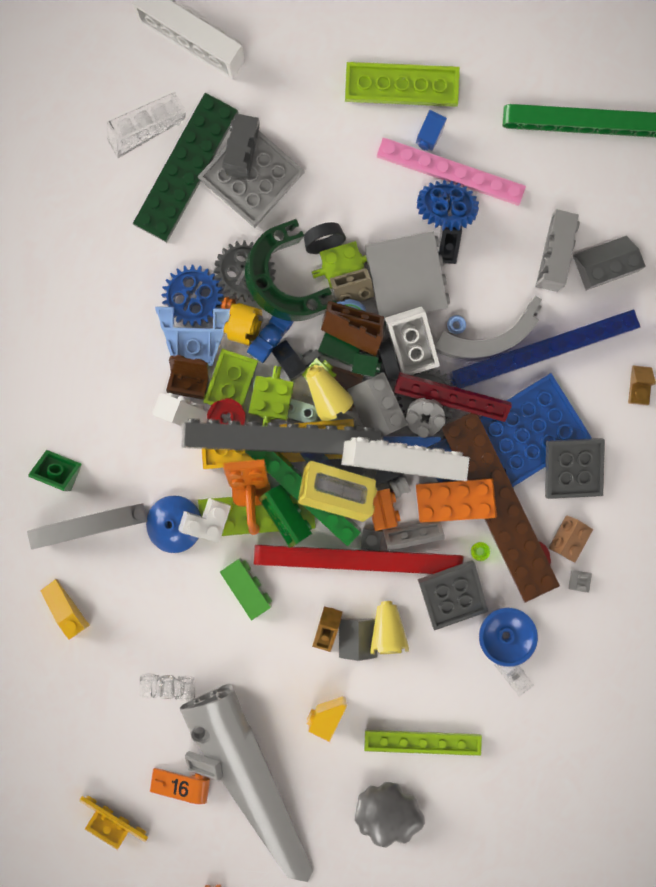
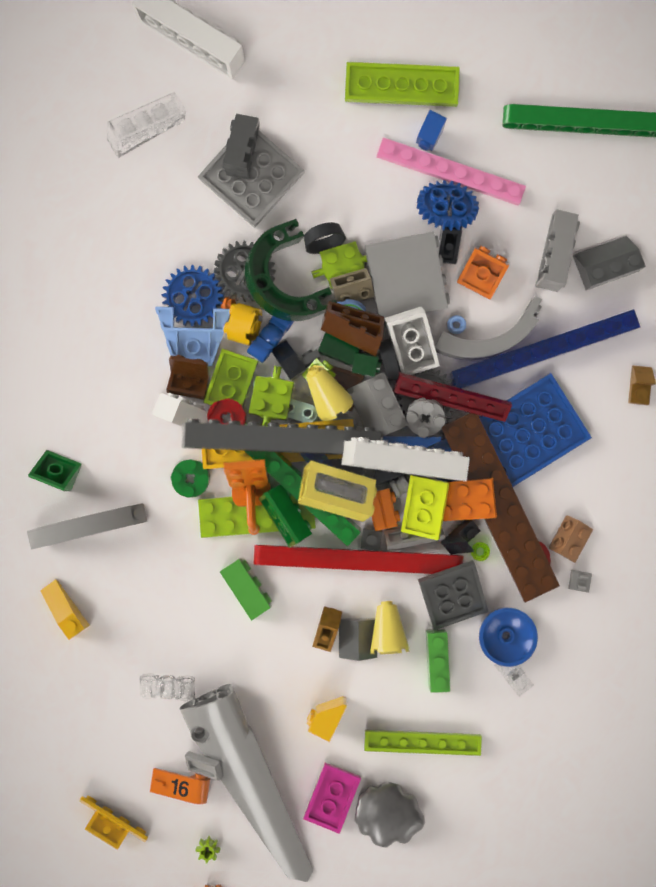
dark green plate [132,93,239,243] -> none
blue dish [146,495,201,553] -> none
white brick [178,498,231,544] -> none
dark grey plate [545,438,605,499] -> none
none -> green plate [171,459,210,498]
none -> lime gear [195,836,221,864]
none -> dark pink plate [303,762,361,834]
none -> neon yellow plate [401,475,450,540]
none -> bright green brick [425,629,450,693]
none -> black slope [440,519,481,555]
none -> orange plate [457,245,509,300]

